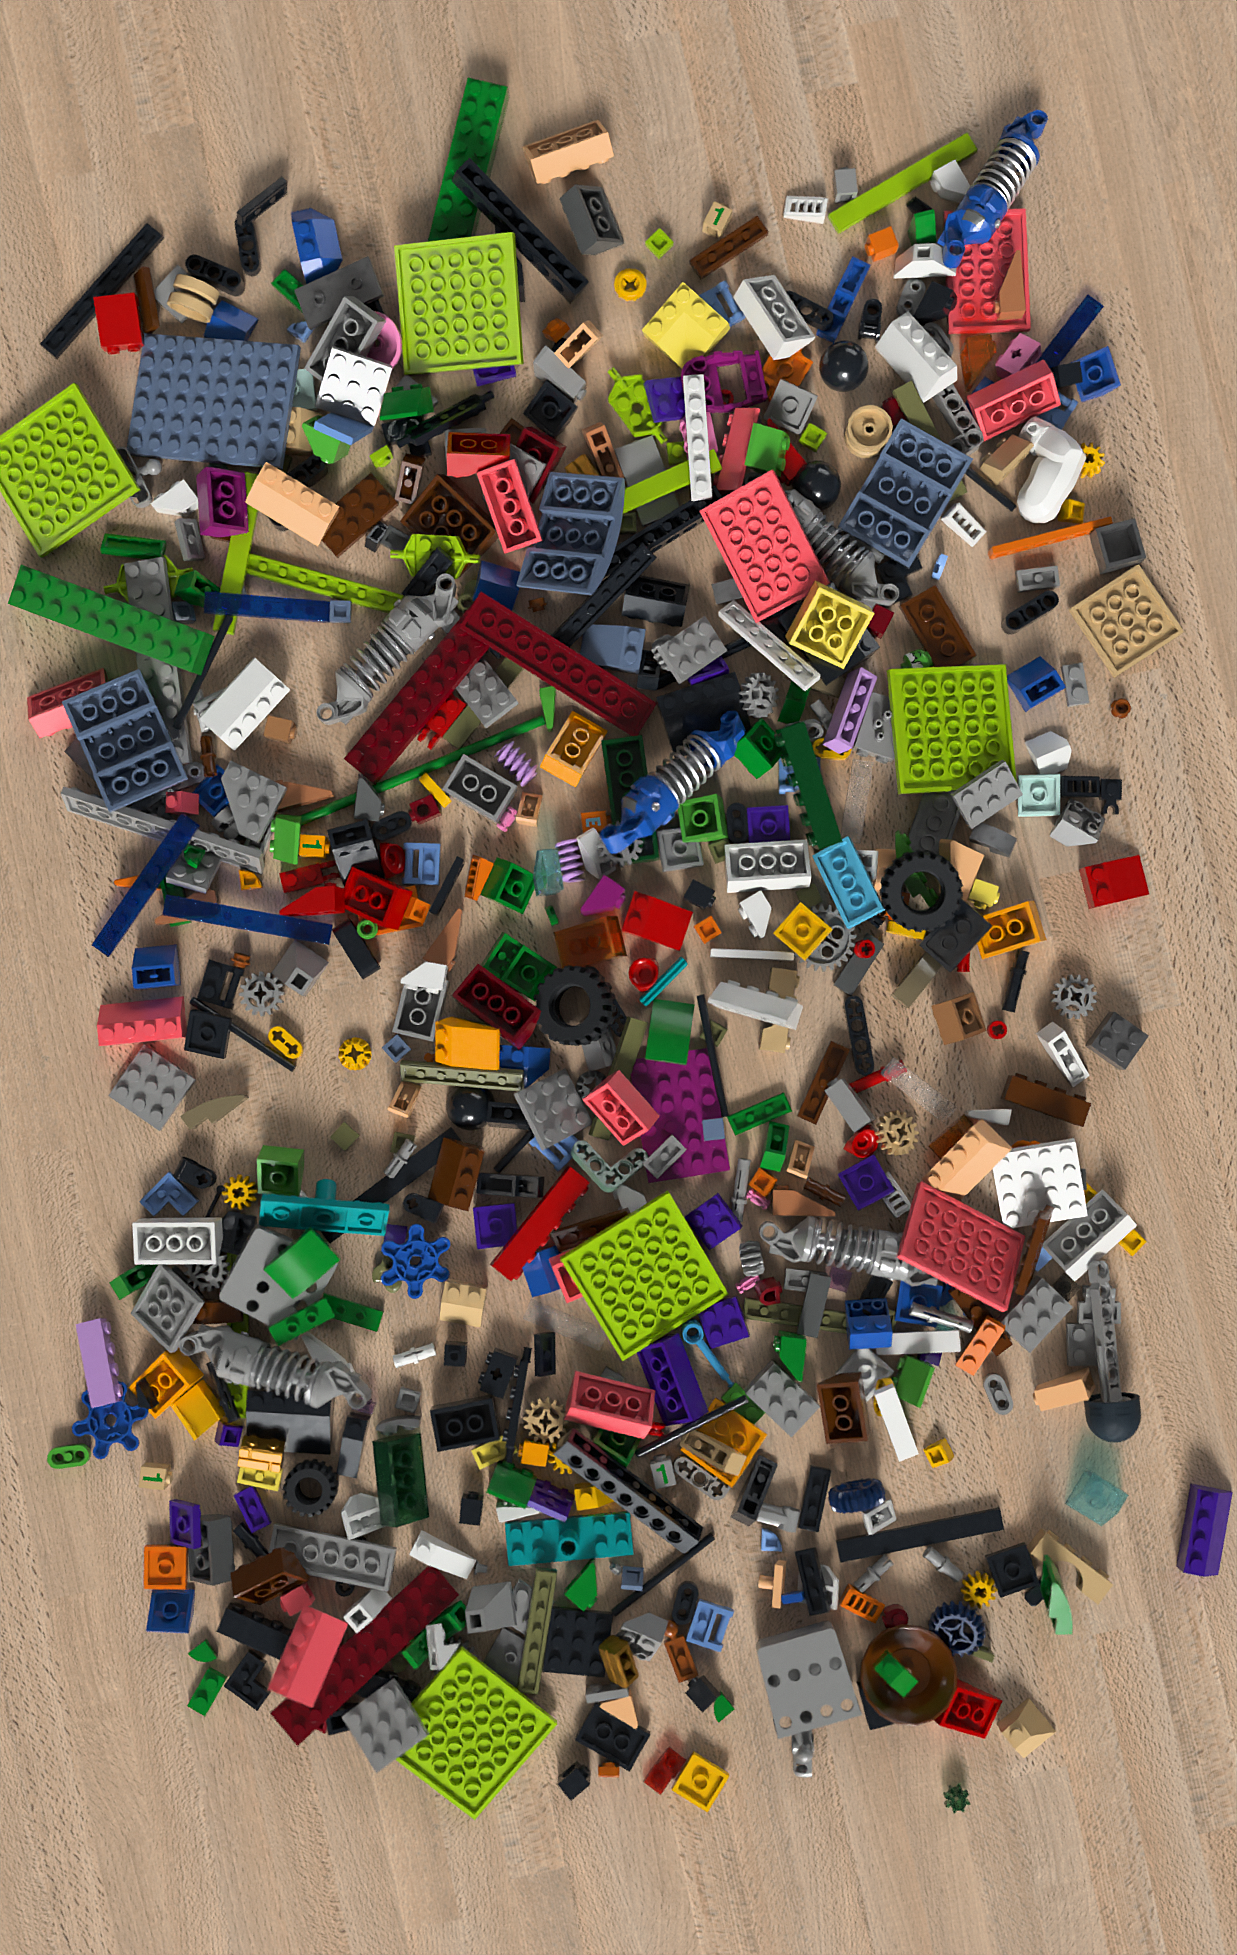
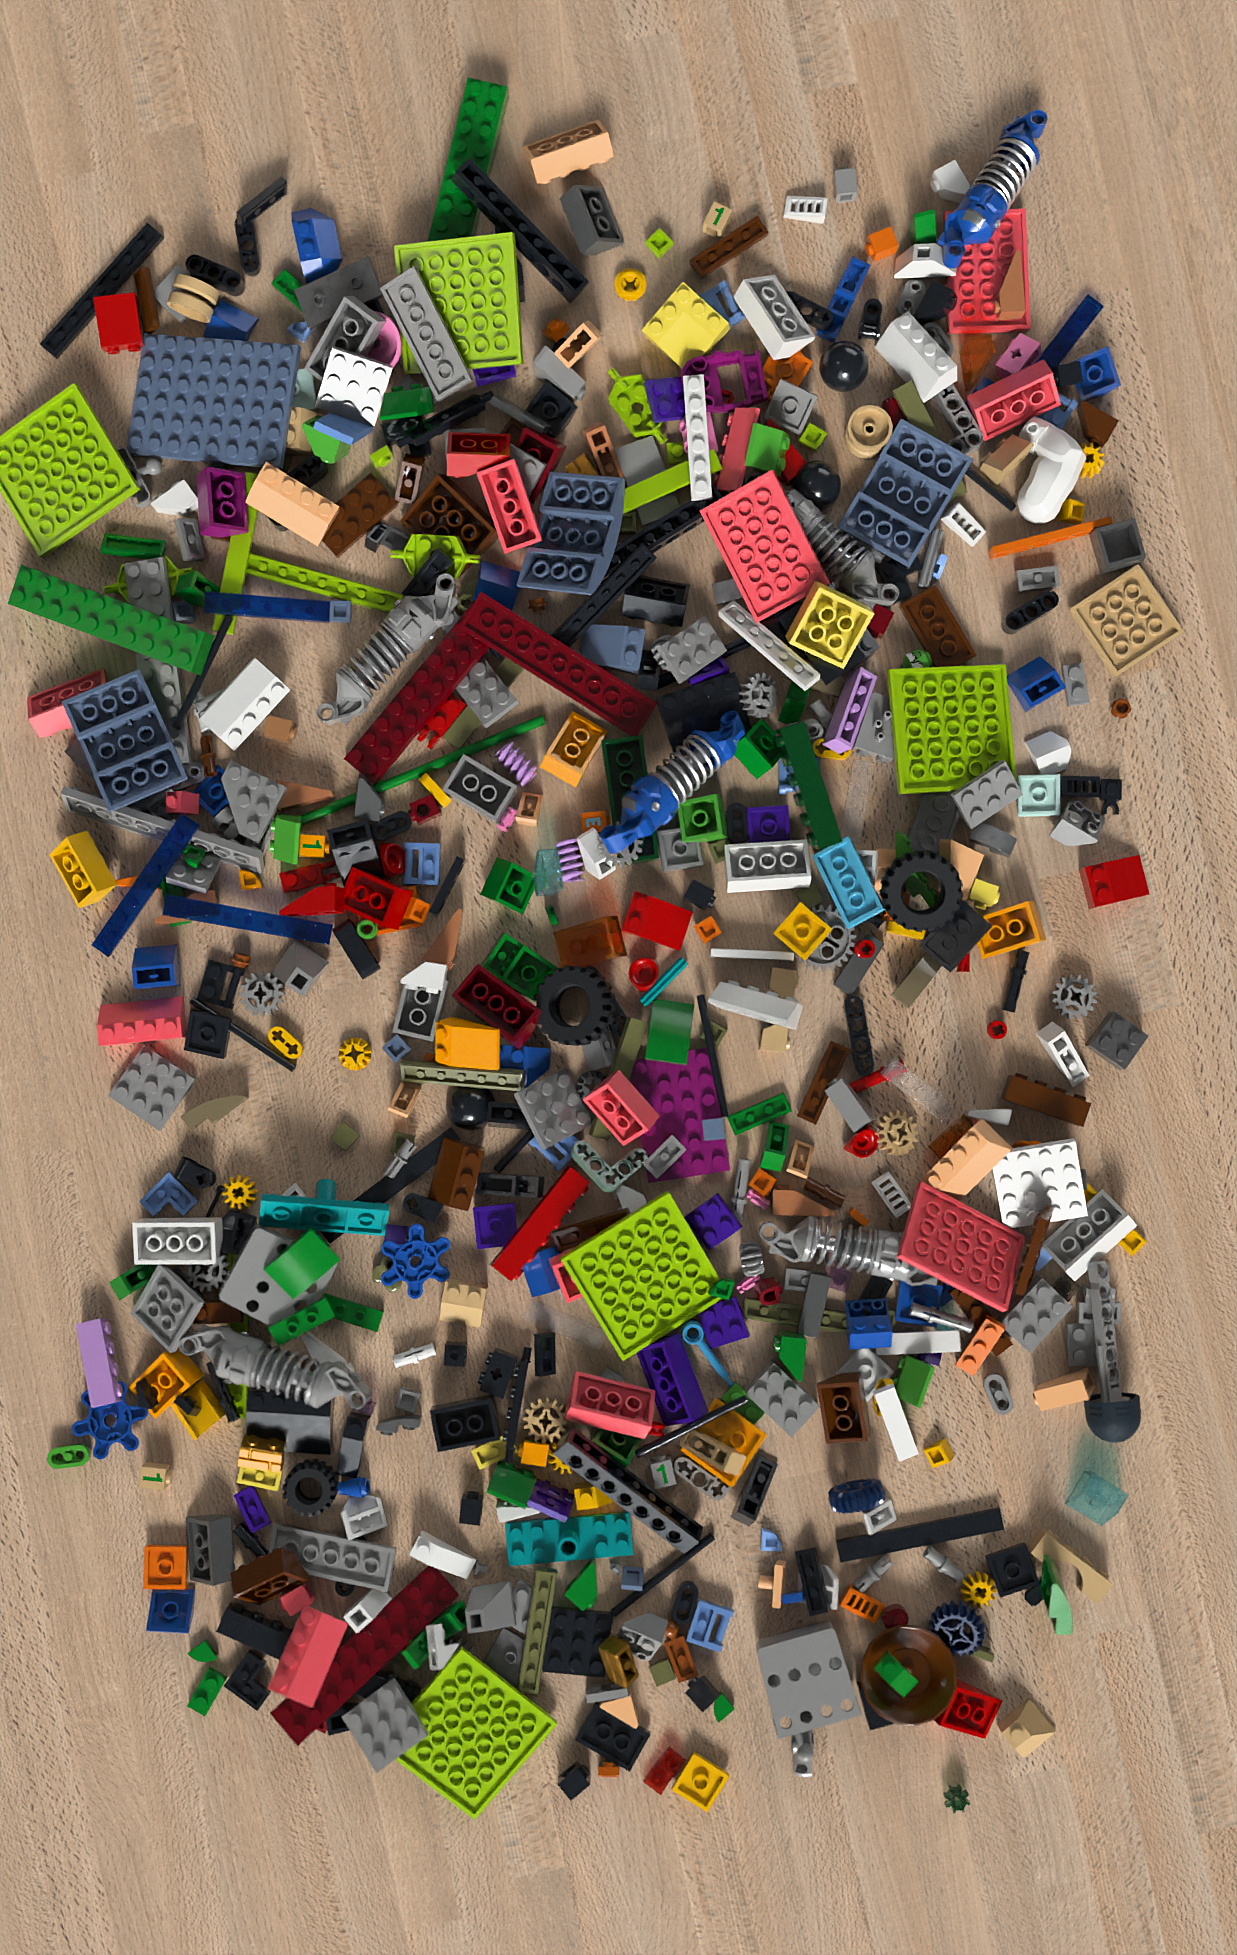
dark purple plate [169,1499,202,1549] -> none
dark purple slope [214,1421,243,1447] -> none
bright green slope [257,1145,304,1197] -> none
clear green slope [372,1433,429,1528] -> none
orange slope [465,855,494,901] -> none
bright green slope [539,686,556,732] -> none
magenta slope [580,875,626,917] -> none
white slope [738,890,772,940] -> none
light grey piece [756,1503,800,1532] -> none
black tile [798,1465,831,1533] -> none
lime tile [828,133,978,234] -> none
dark purple plate [838,1154,895,1212] -> none
black piece [906,196,932,214] -> none
medium nougat slope [931,992,986,1045] -> none
dark purple slope [1176,1484,1233,1577] -> none
none -> yellow brick [49,831,117,909]
none -> black plate [174,1395,202,1416]
none -> blue cone [338,1476,370,1498]
none -> light grey plate [380,266,474,401]
none -> dark grey tile [490,395,551,434]
none -> olive tile [649,1657,676,1687]
none -> green tile [708,1278,735,1300]
none -> orange tile [847,1207,870,1227]
none -> light grey axle [918,529,943,589]
none -> reddish brown slope [1077,400,1119,448]

